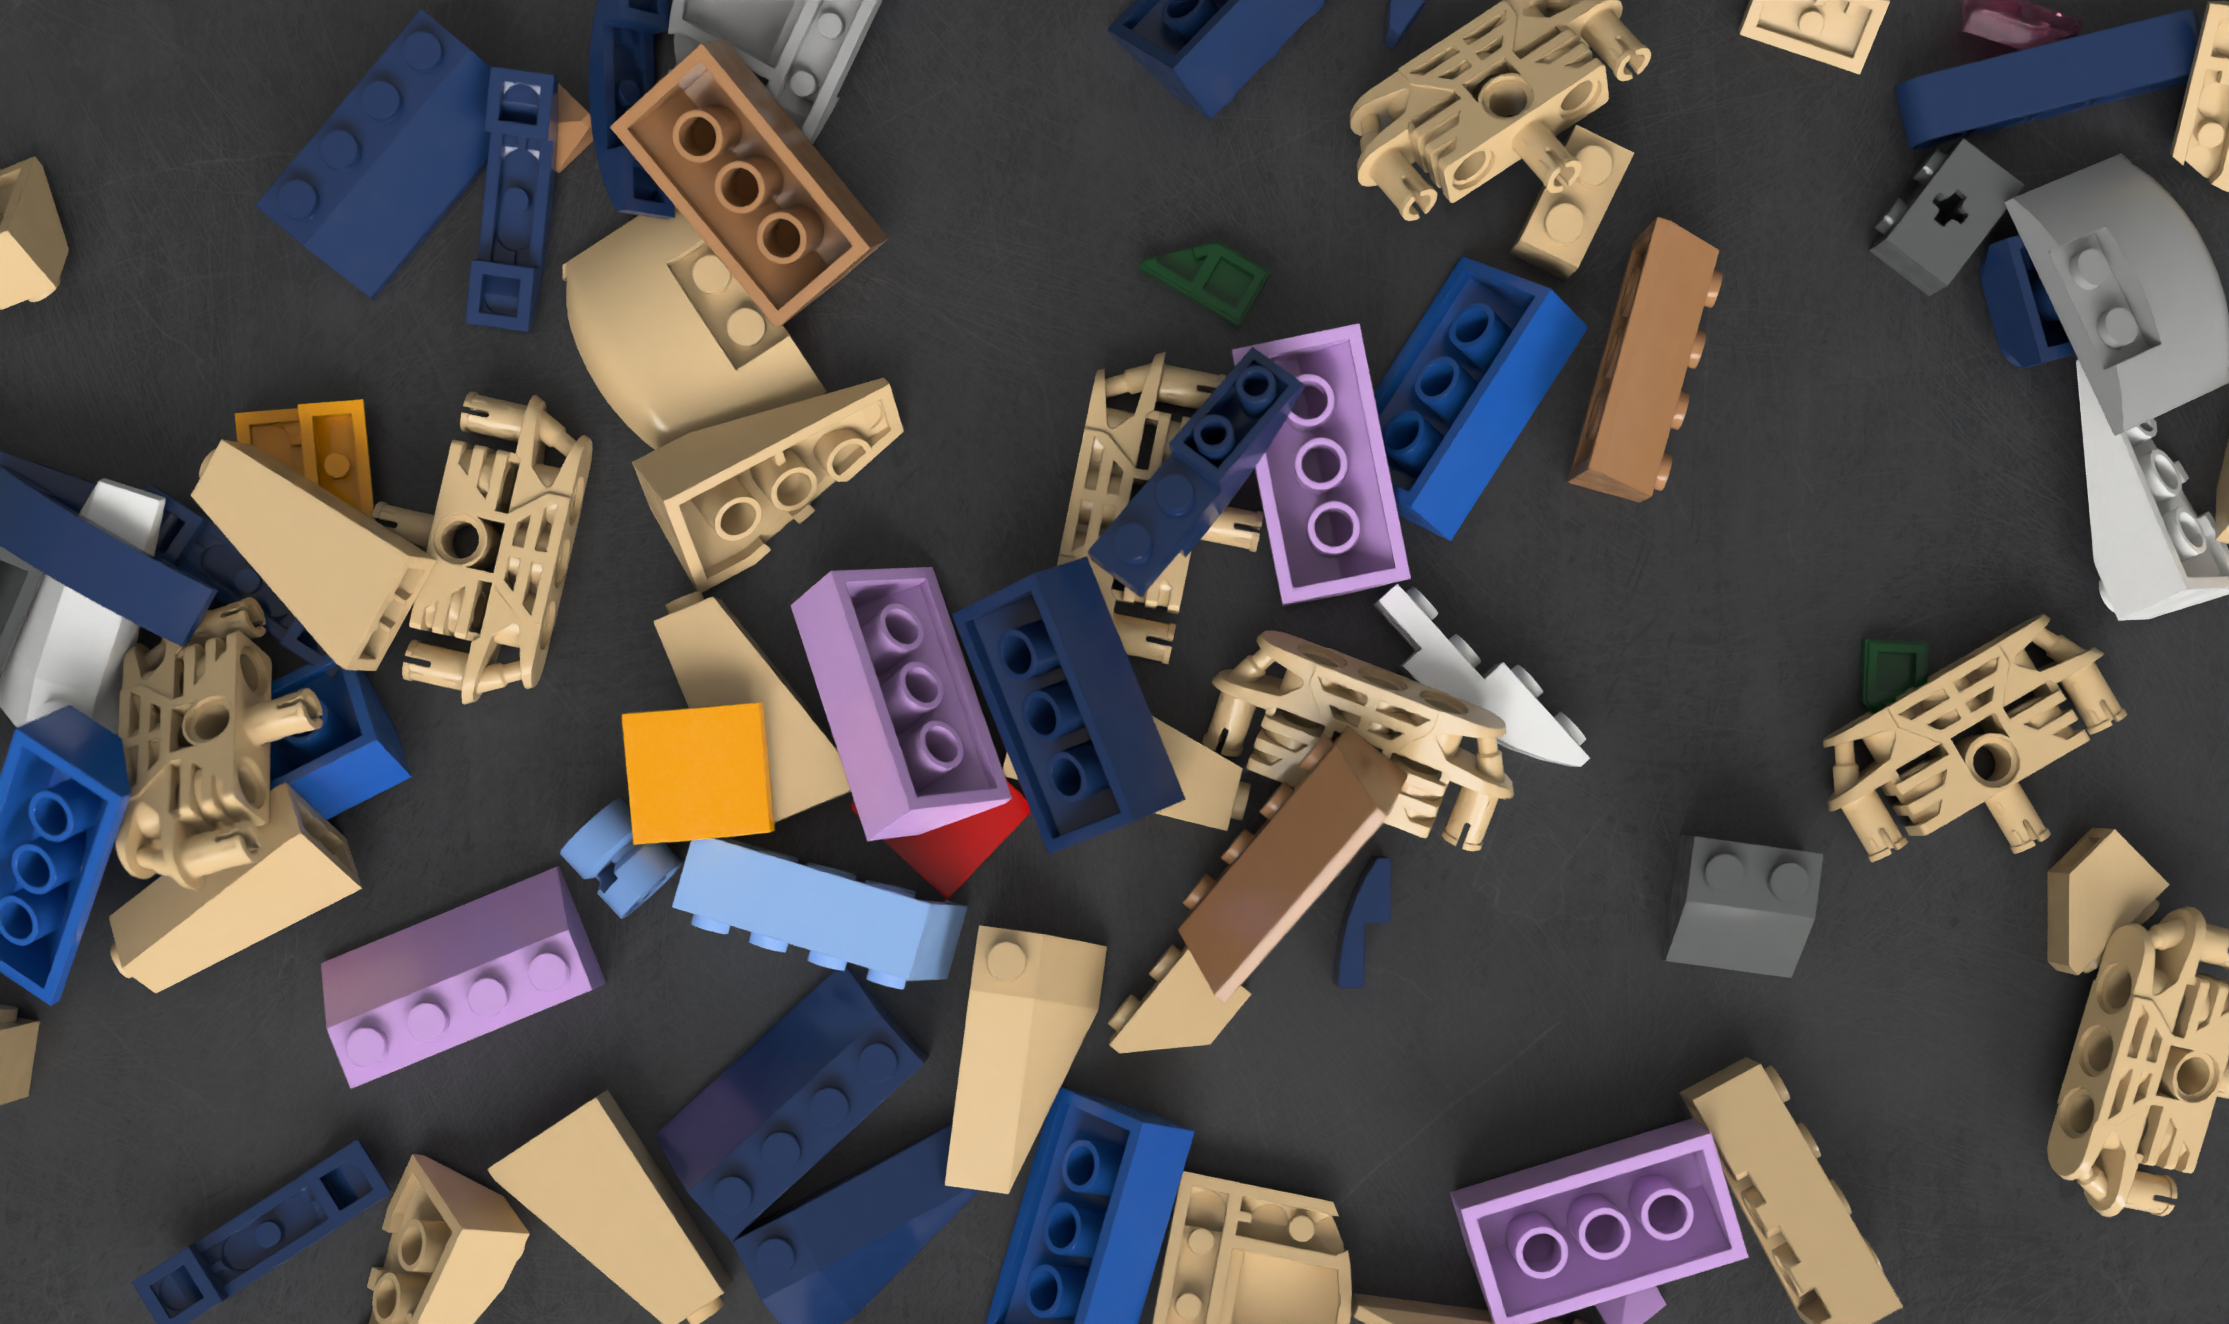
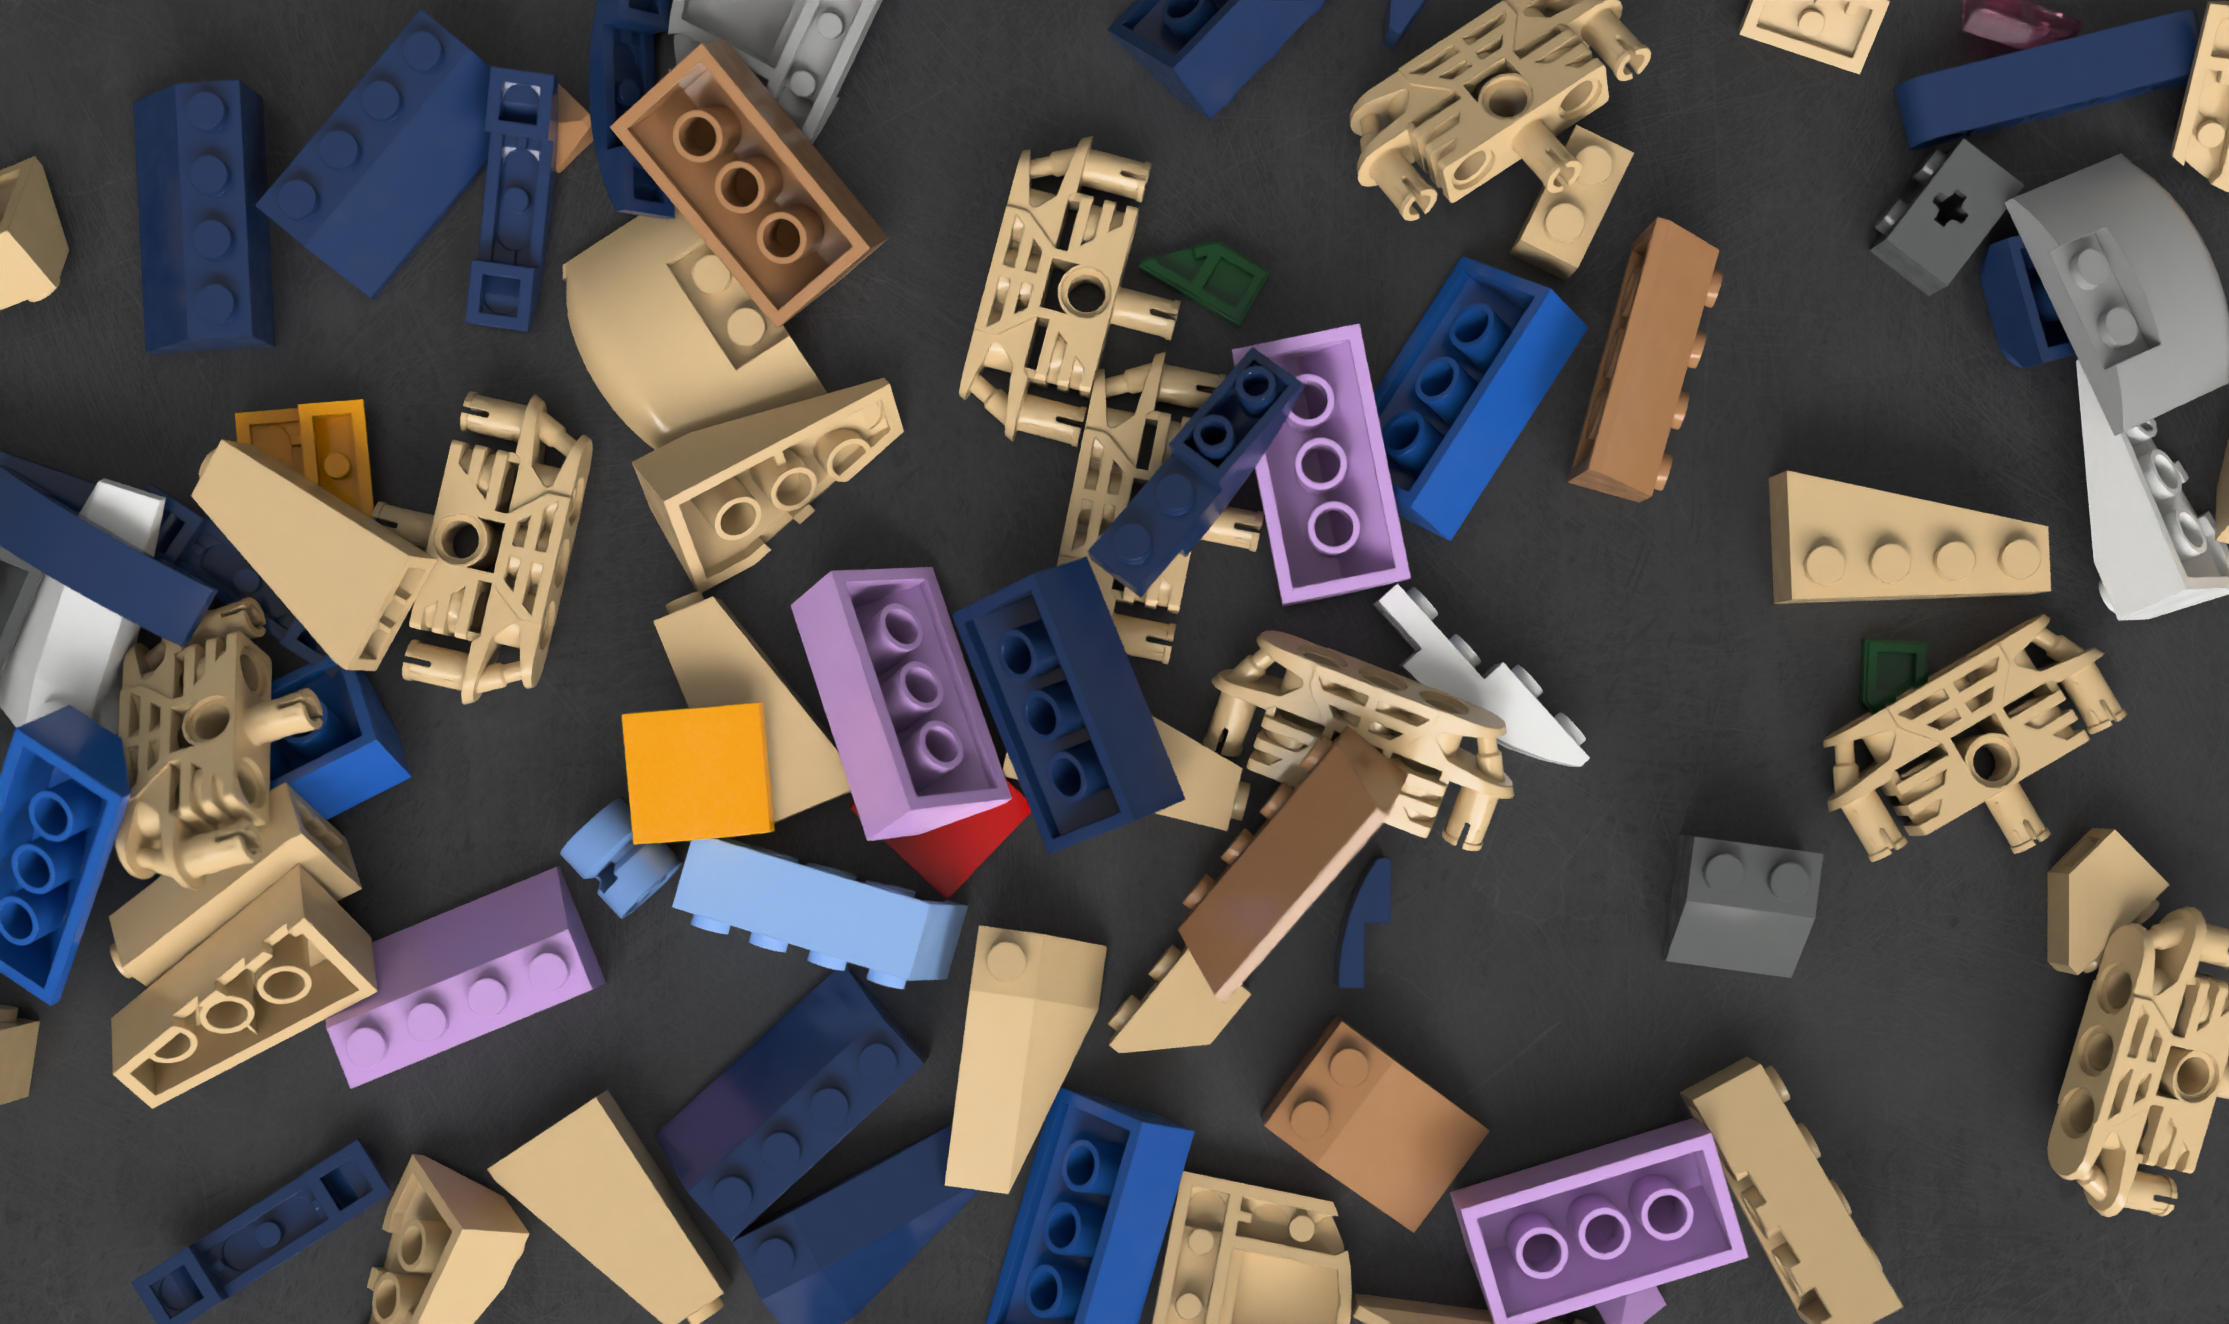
none -> tan wedge [111,863,378,1109]
none -> dark blue slope [133,80,275,354]
none -> tan piece [959,136,1181,447]
none -> medium nougat slope [1260,1014,1490,1233]
none -> tan wedge [1769,470,2051,604]

